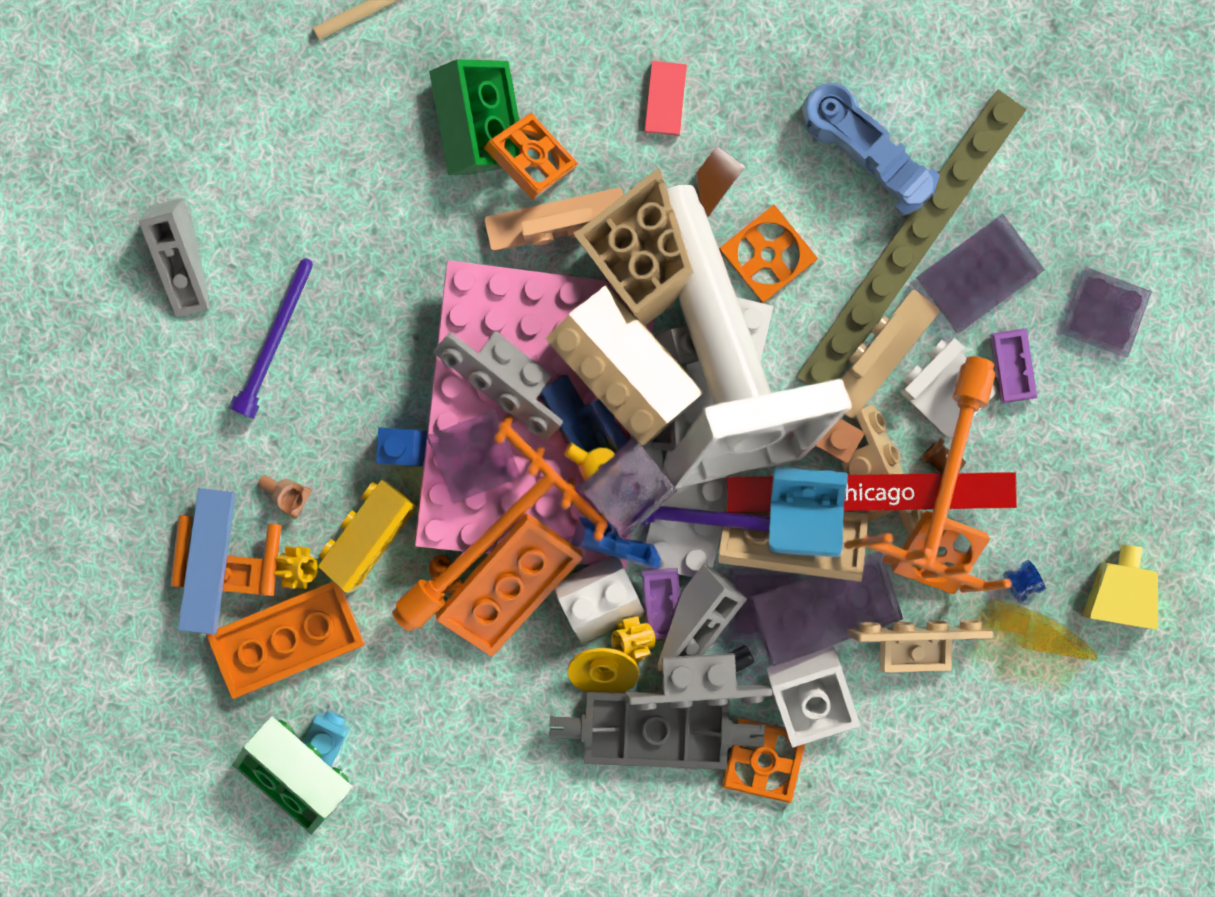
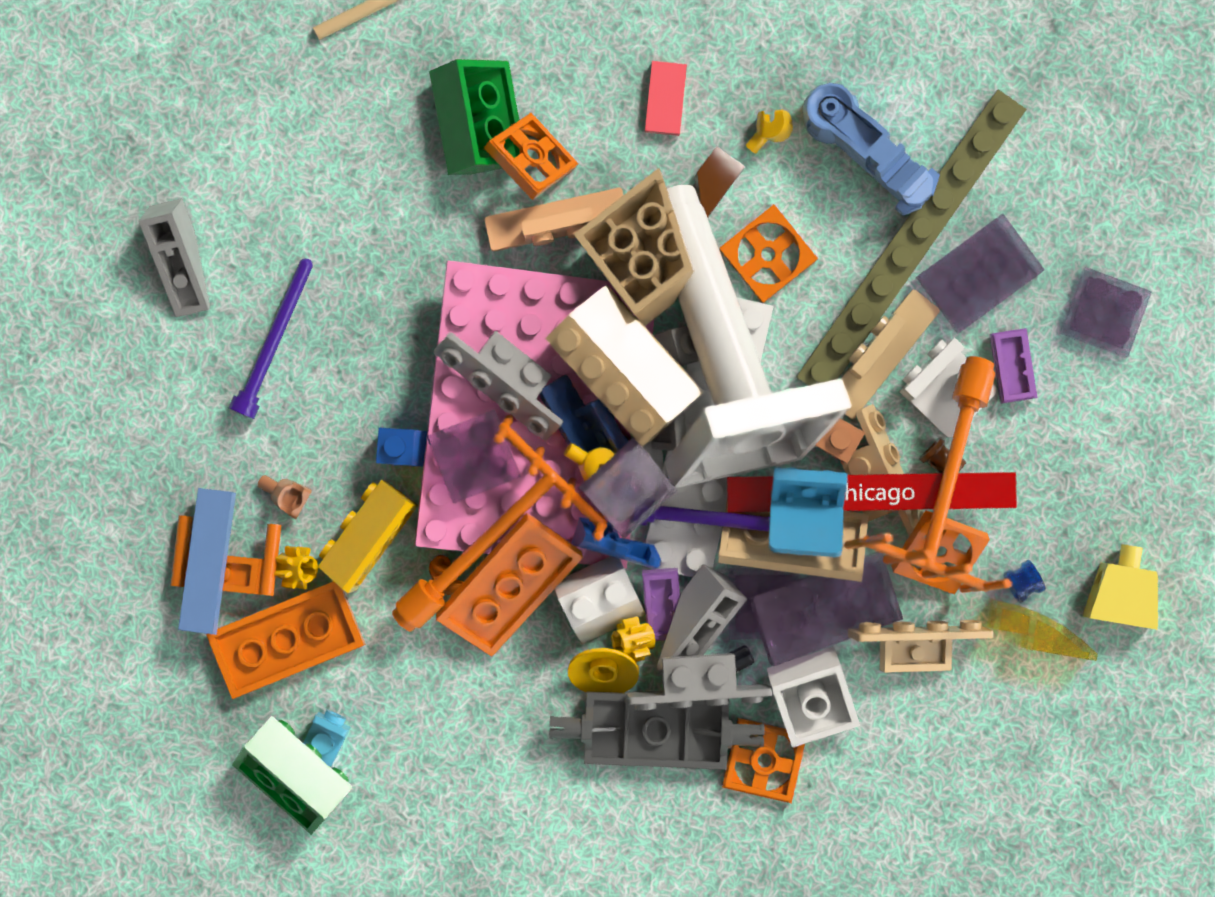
none -> yellow piece [745,109,793,154]

